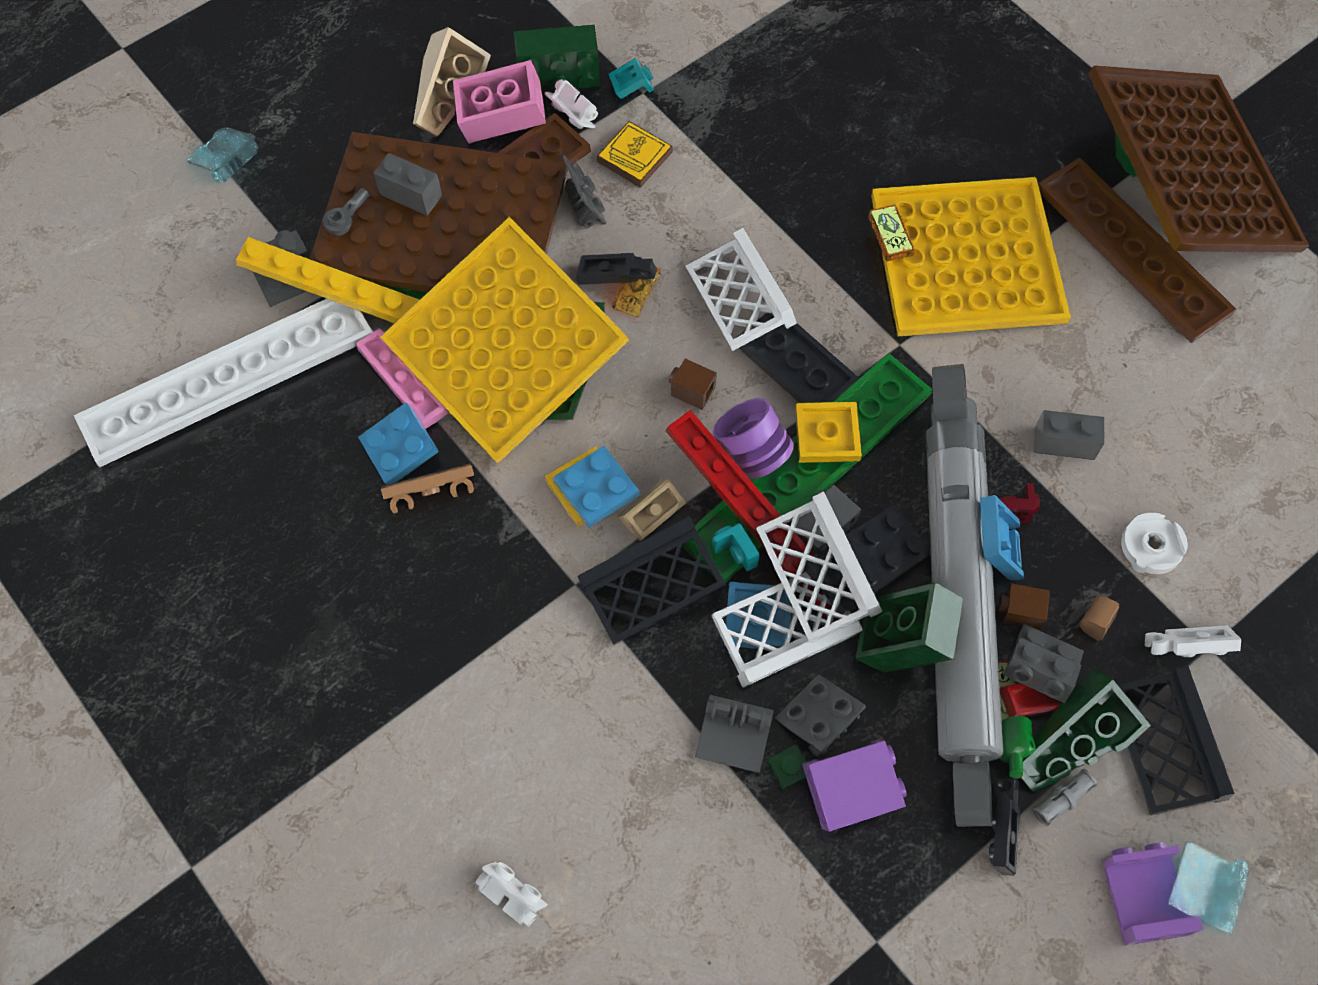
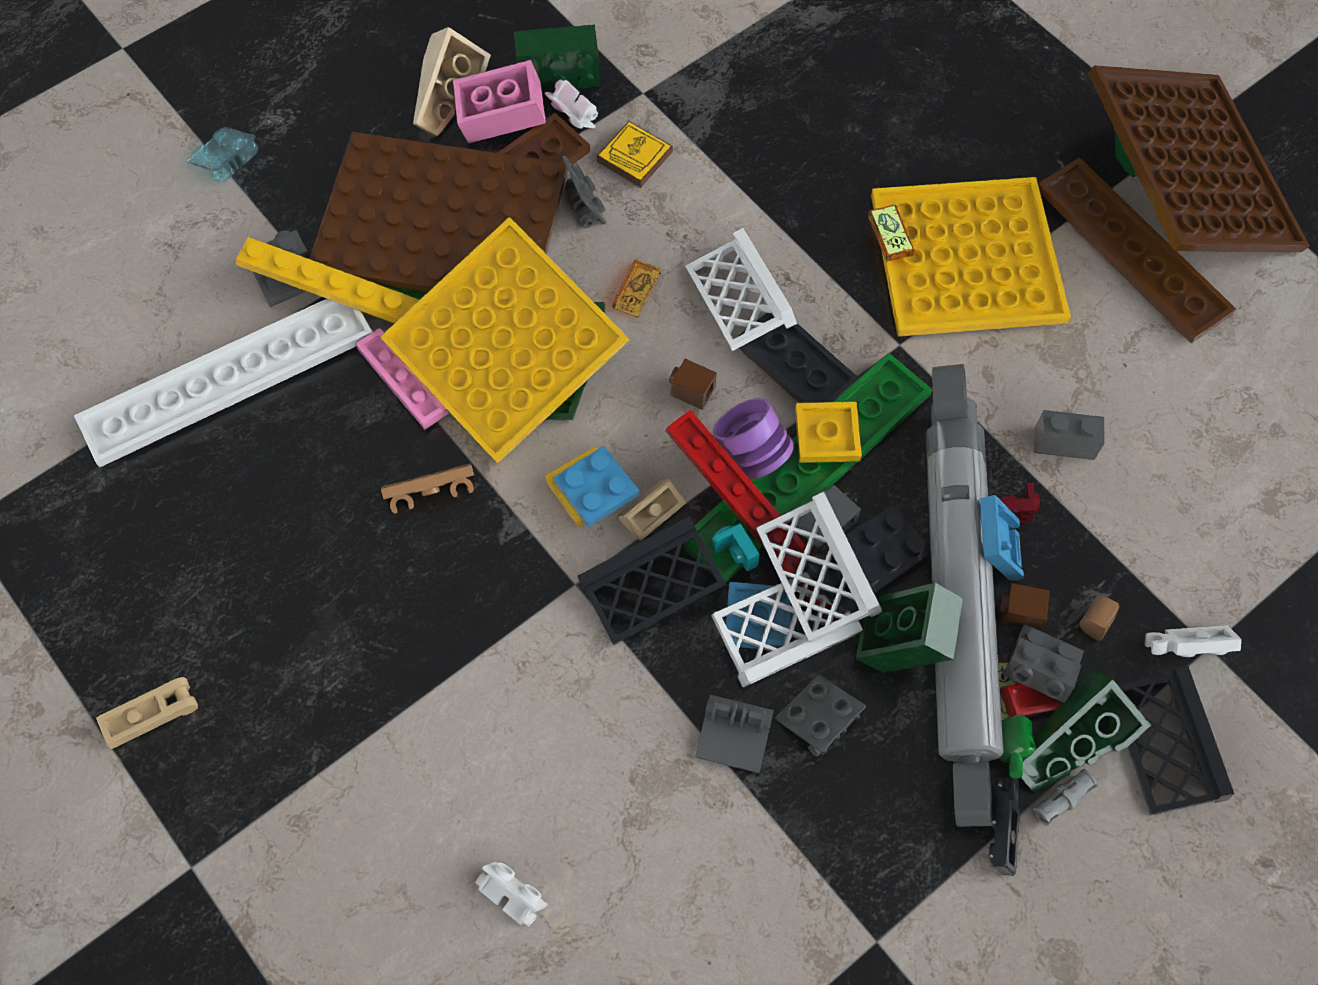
dark grey plate [323,188,369,236] -> none
dark azure plate [358,402,439,485] -> none
dark grey brick [373,153,442,216] -> none
black hinge [575,253,657,285] -> none
teal bracket [609,58,654,99] -> none
dark green plate [767,744,807,791] -> none
medium lavender panel [802,740,907,832] -> none
medium lavender panel [1102,842,1204,946] -> none
white plate [1121,513,1188,574] -> none
clear light blue hinge [1167,841,1250,936] -> none
none -> tan plate [96,677,198,749]

